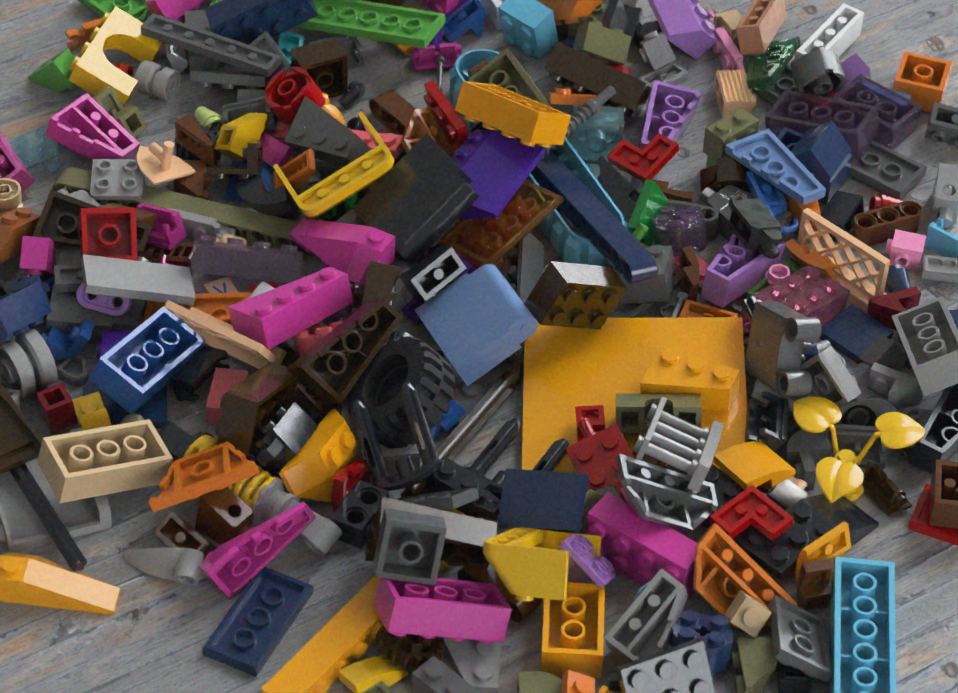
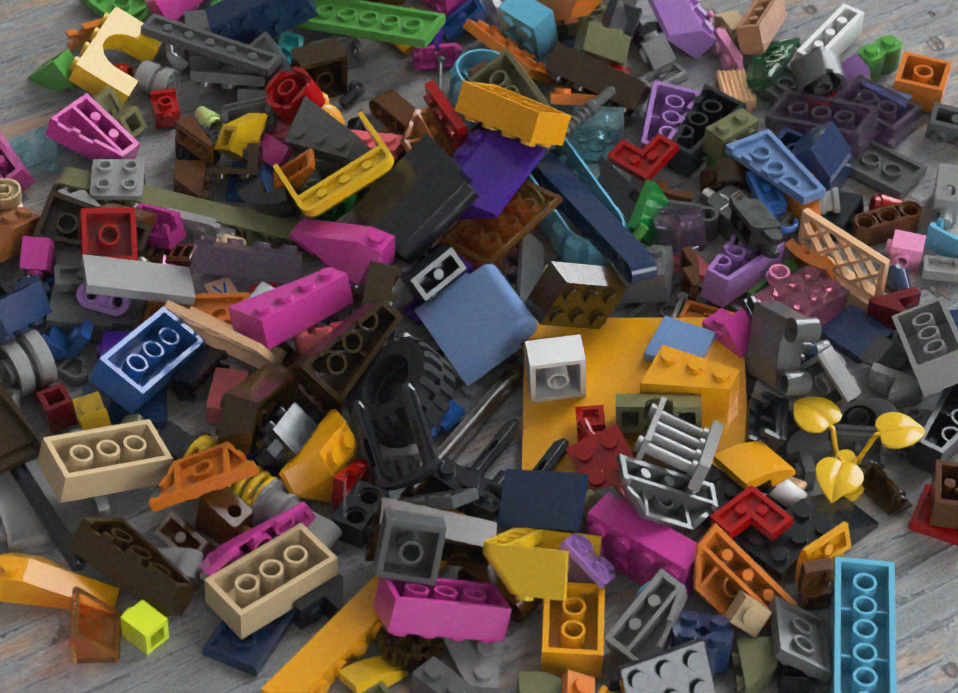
light nougat shield [137,141,196,185] -> none
none -> dark brown wedge [68,518,198,618]
none -> clear orange slope [69,586,122,663]
none -> neon yellow brick [120,600,169,655]
none -> red brick [150,88,180,129]
none -> tan brick [204,523,338,639]
none -> black slope [293,574,343,630]
none -> orange plate [463,19,555,86]
none -> white brick [525,335,586,403]
none -> medium blue tile [644,316,716,362]
none -> black wedge [667,84,747,177]
none -> dark pink slope [702,308,751,358]
none -> light grey wheel [818,187,840,215]
none -> bright green brick [857,35,903,82]

